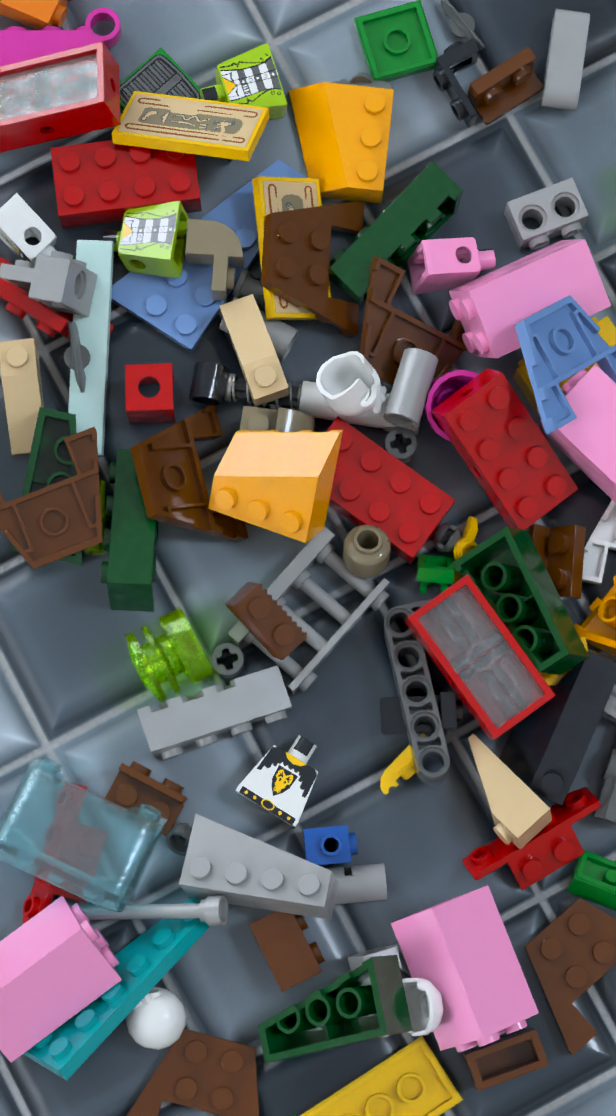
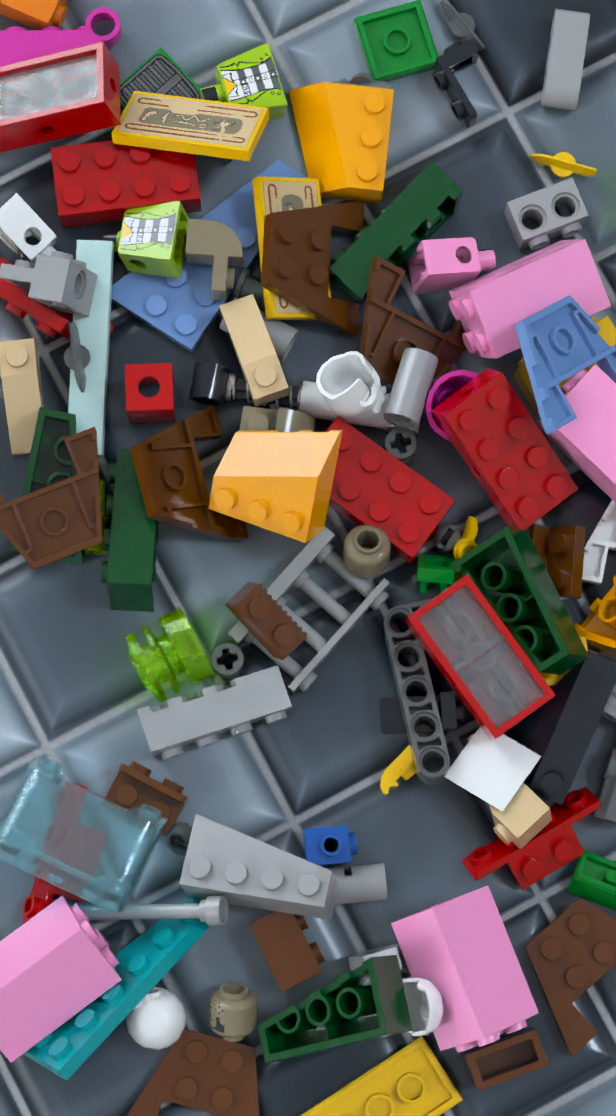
torso [236,735,318,828] -> none
reddish brown bracket [467,47,543,125] -> none
none -> dark tan head [209,983,258,1042]
none -> white sticker [445,727,542,812]
none -> yellow piece [529,152,597,178]

